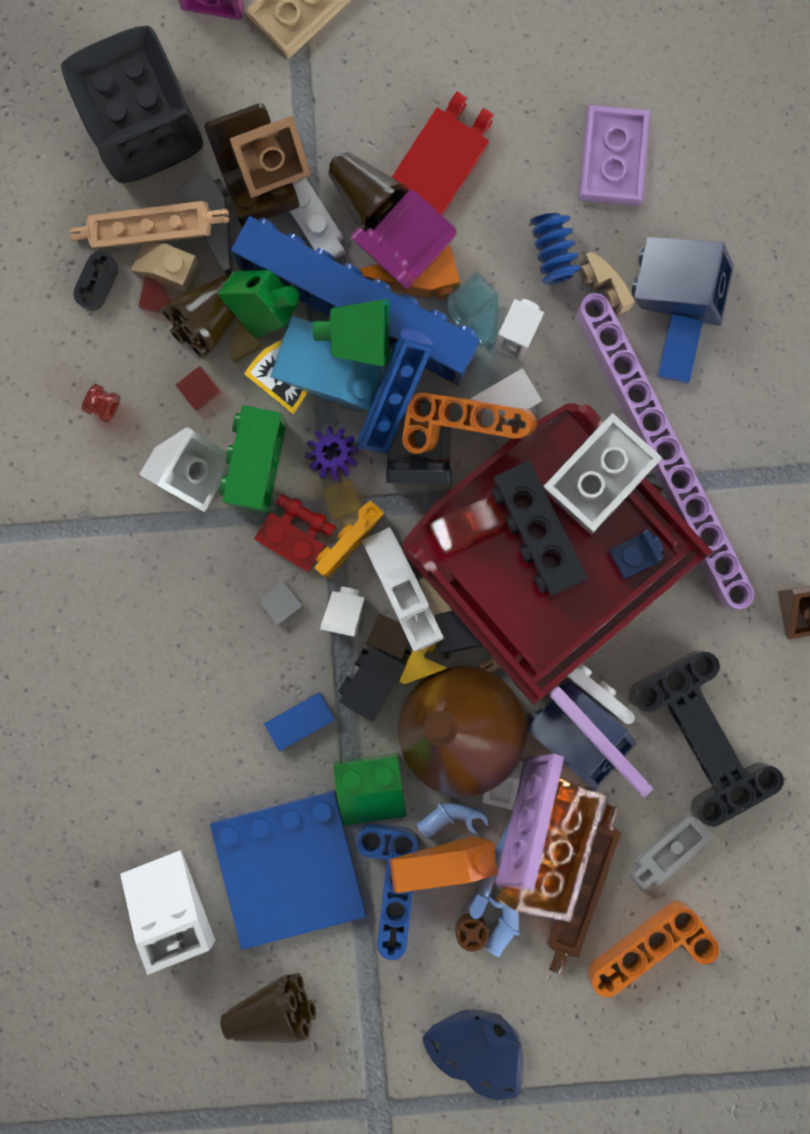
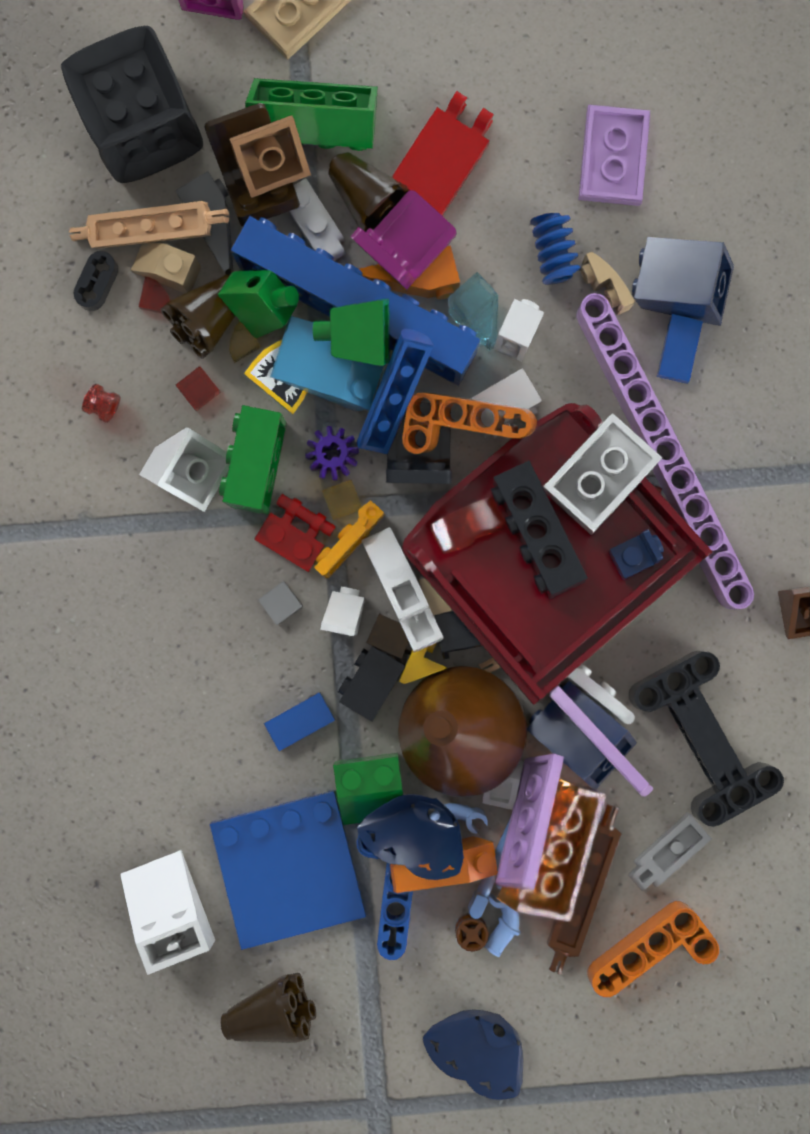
none -> green slope [245,78,378,151]
none -> dark blue piece [357,794,464,880]

